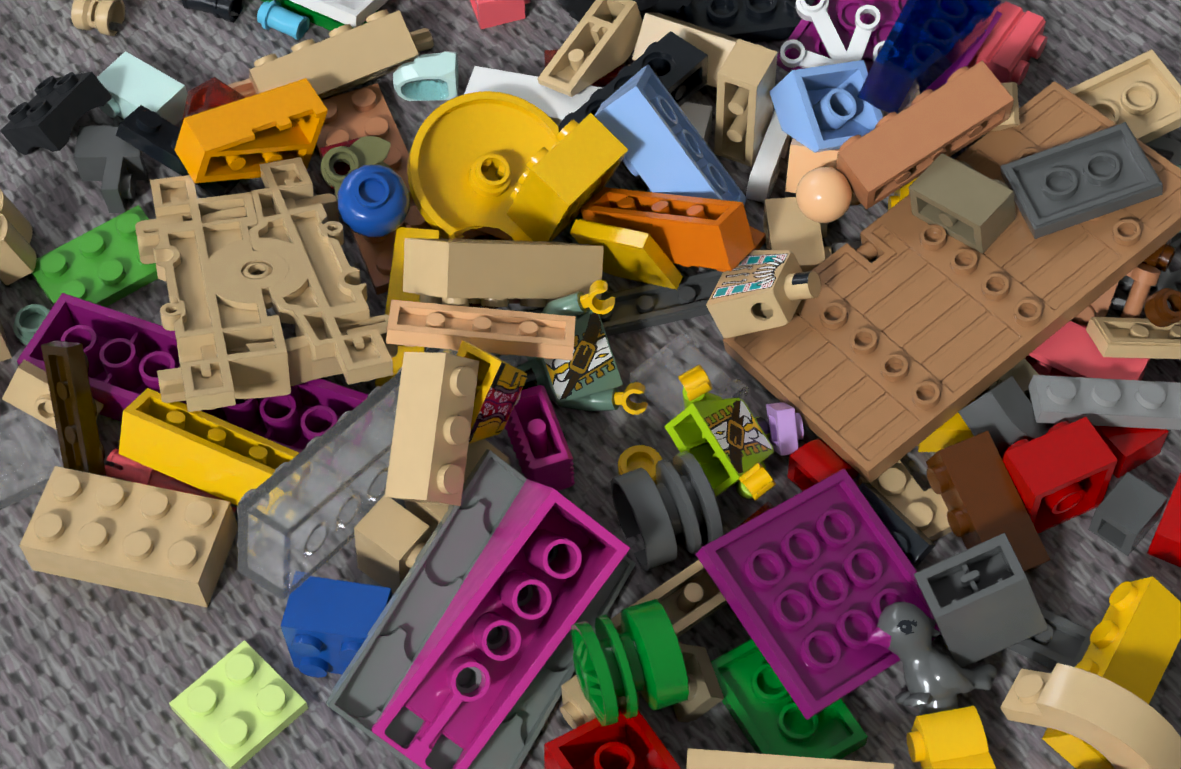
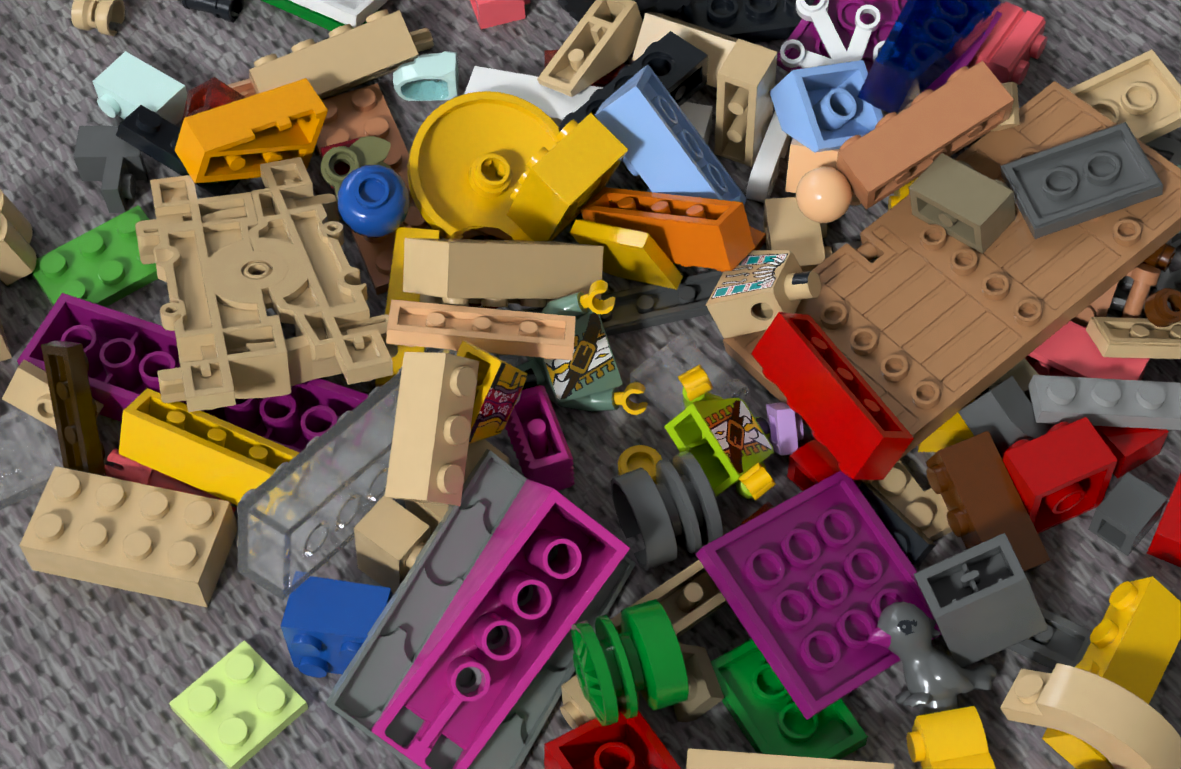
black brick [0,72,112,155] -> none
sand green plate [13,304,50,345] -> none
medium azure pin [257,0,310,40] -> none
none -> red brick [751,312,914,480]

